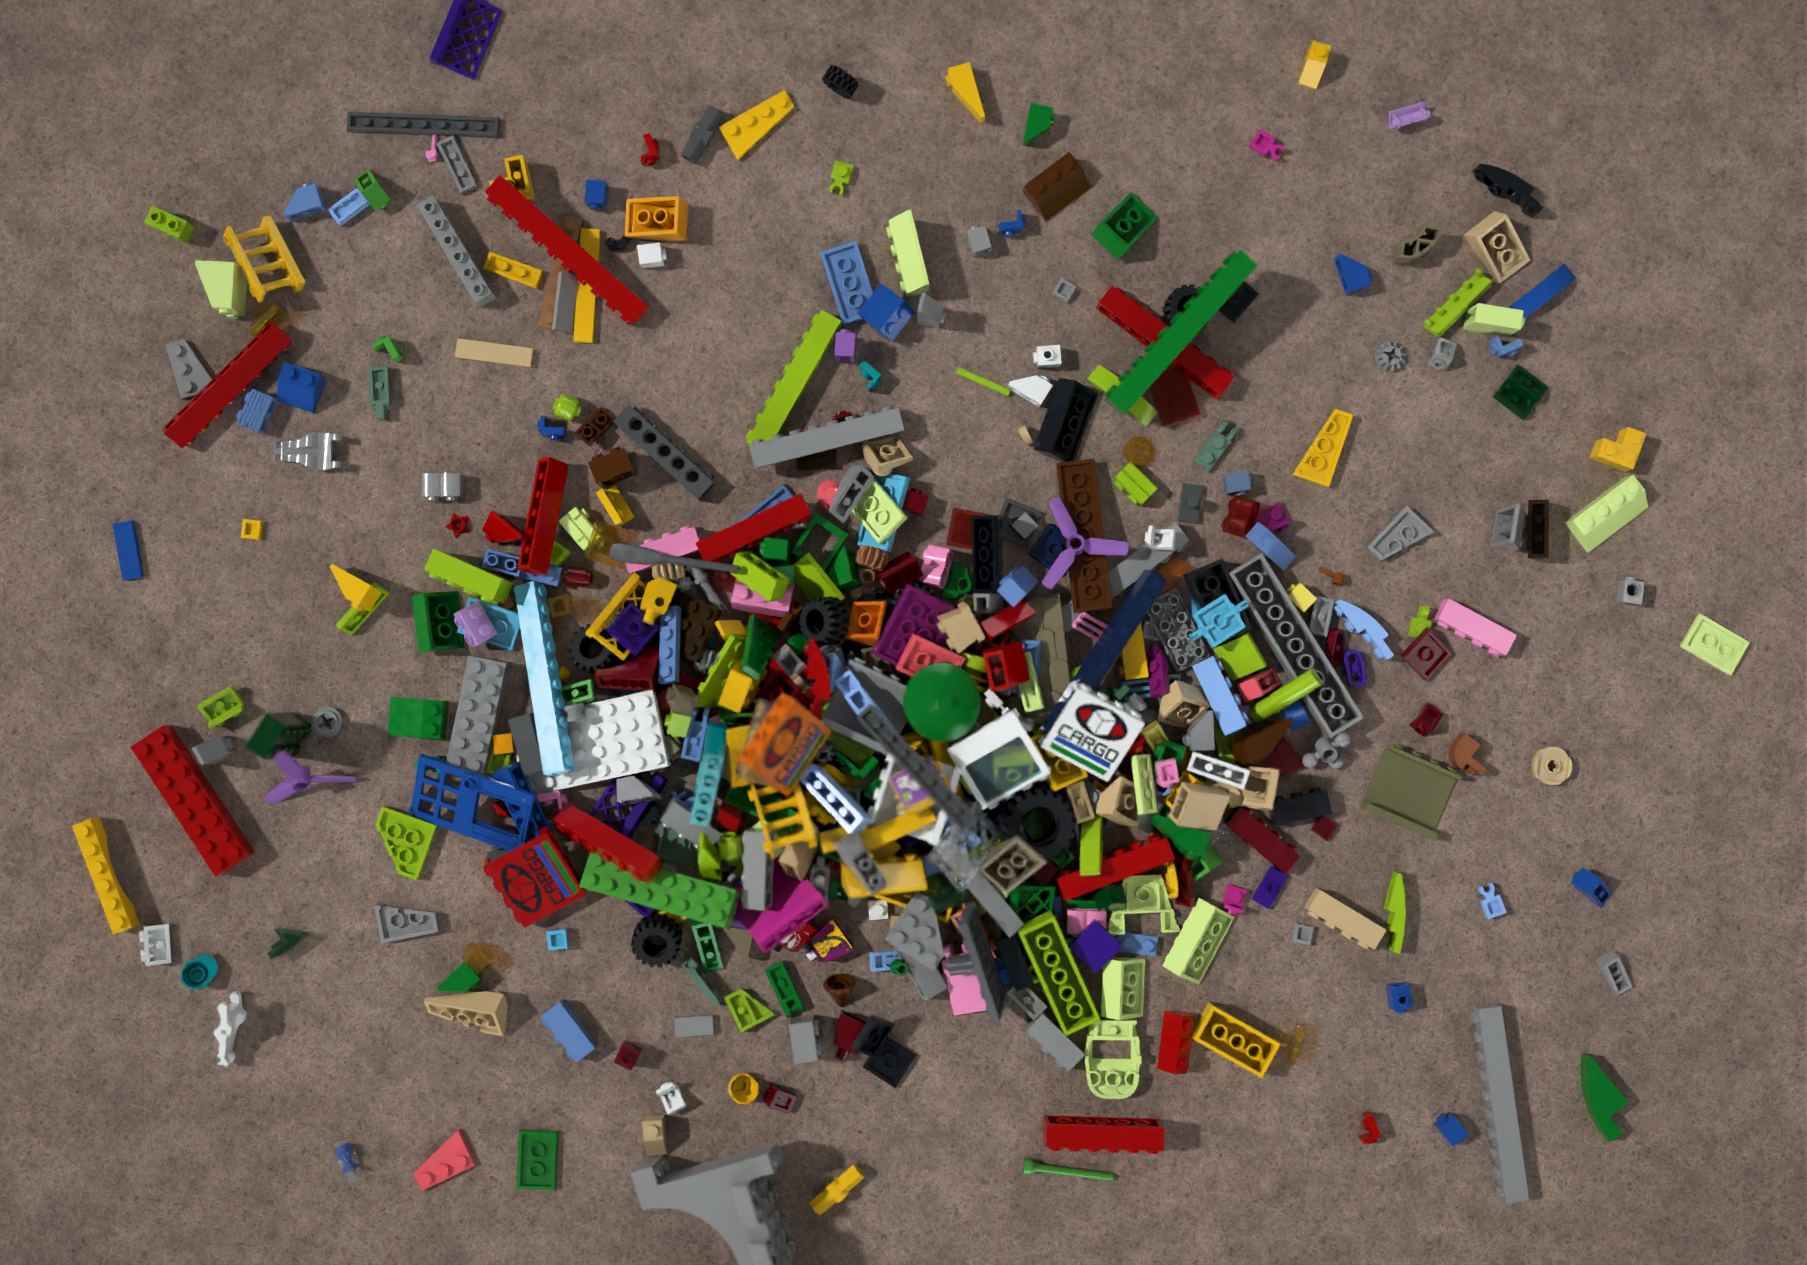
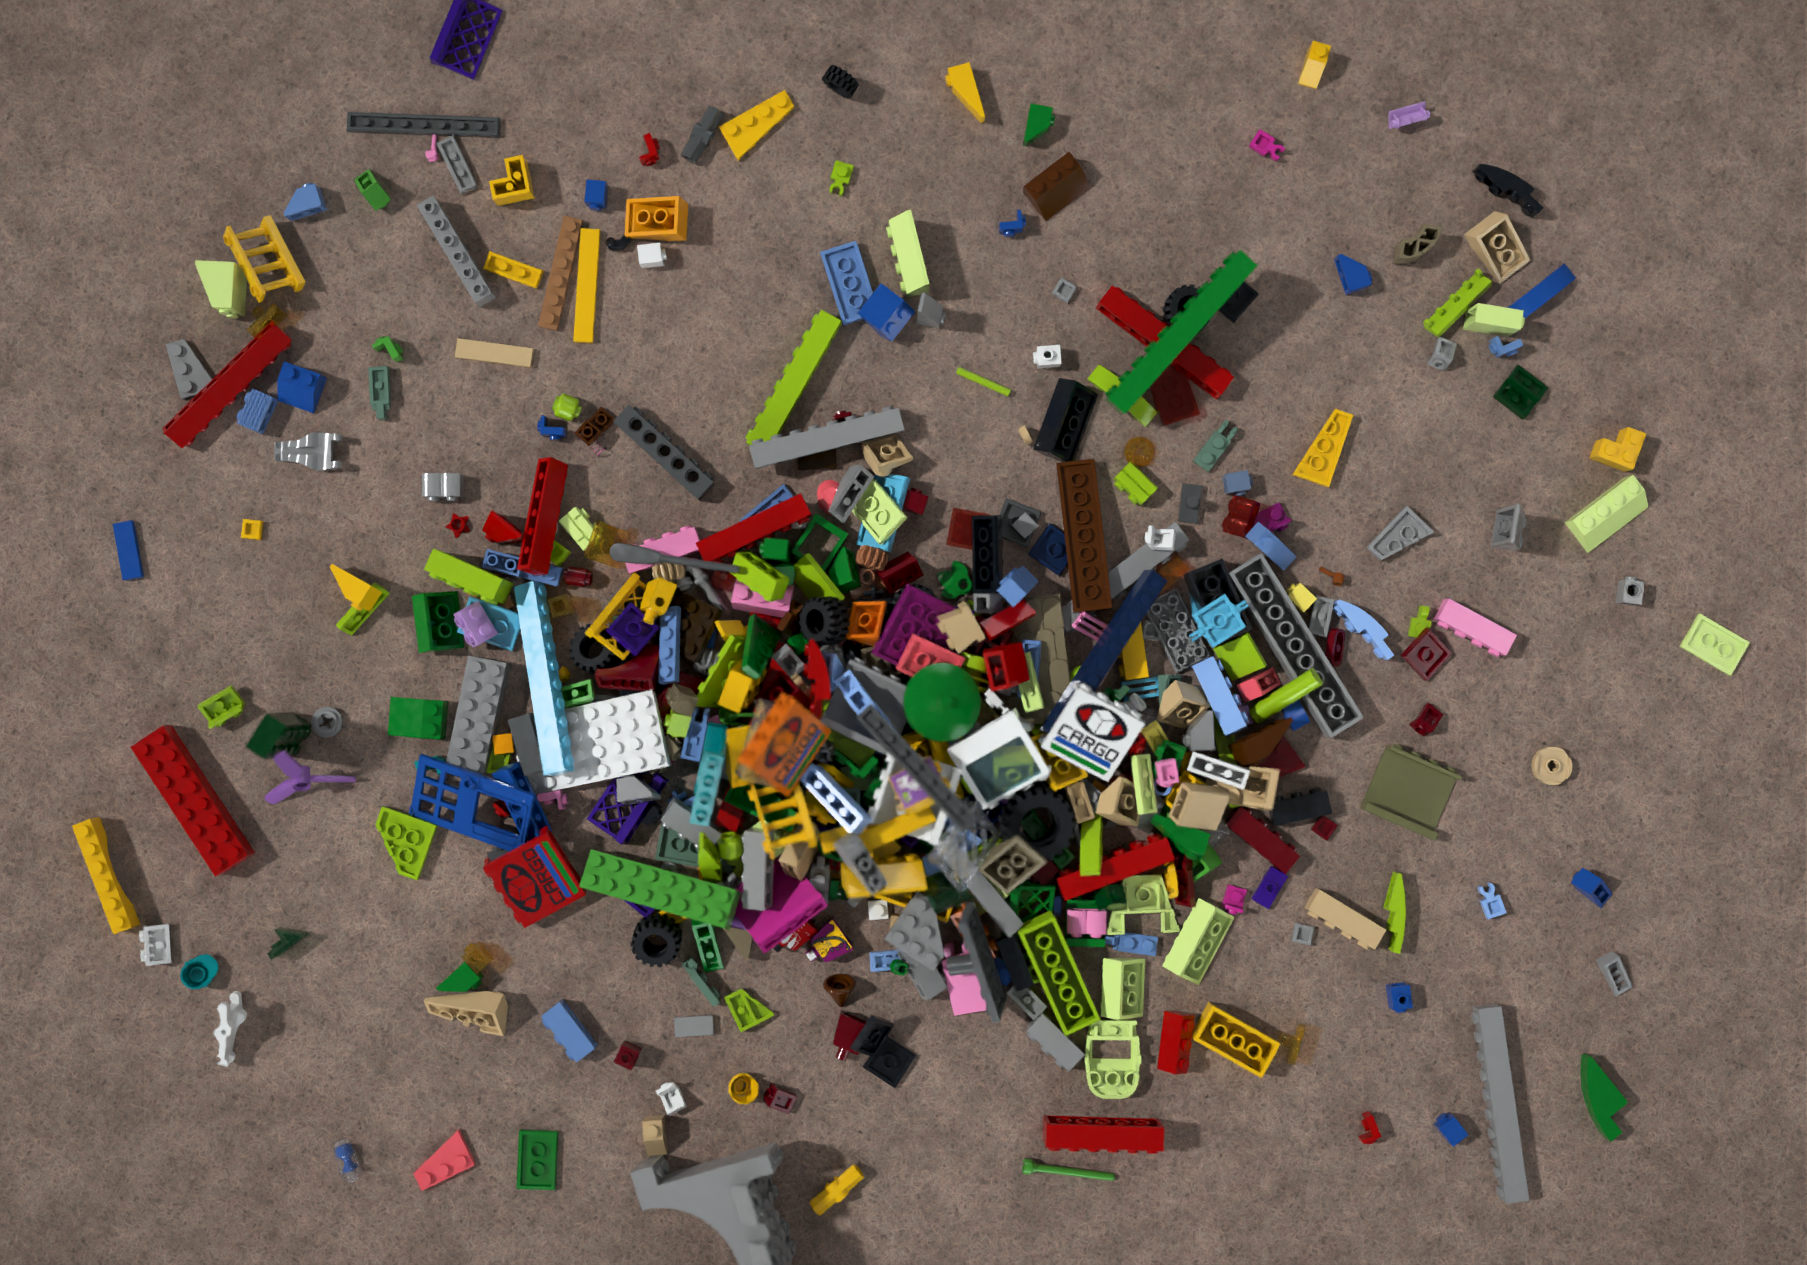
lime brick [144,205,195,244] -> none
light grey slope [192,736,236,765] -> none
light blue plate [327,187,370,226] -> none
light grey wing [374,904,440,943] -> none
red brick [485,175,649,325] -> none
medium azure plate [546,928,569,951] -> none
light grey tile [552,272,578,333] -> none
red brick [553,802,662,884] -> none
light grey wheel [564,703,586,722] -> none
reddish brown brick [588,447,638,488] -> none
yellow bracket [596,485,635,527] -> none
green plate [764,961,805,1018] -> none
light grey brick [789,1015,822,1064] -> none
medium lavender brick [834,329,856,363] -> none
teal bracket [859,360,882,392] -> none
bright pink brick [918,545,954,589] -> none
light grey brick [966,225,992,257] -> none
white slope [1007,375,1053,407] -> none
medium lavender piece [1042,498,1129,589] -> none
dark purple tile [1067,919,1123,973] -> none
green slope [1090,192,1158,260] -> none
magenta hinge [1148,643,1169,698] -> none
light grey piece [1302,732,1351,769] -> none
dark purple plate [1342,650,1367,688] -> none
light grey gear [1375,341,1406,372] -> none
dark orange brick [1449,733,1487,776] -> none
dark brown brick [1528,500,1549,558] -> none

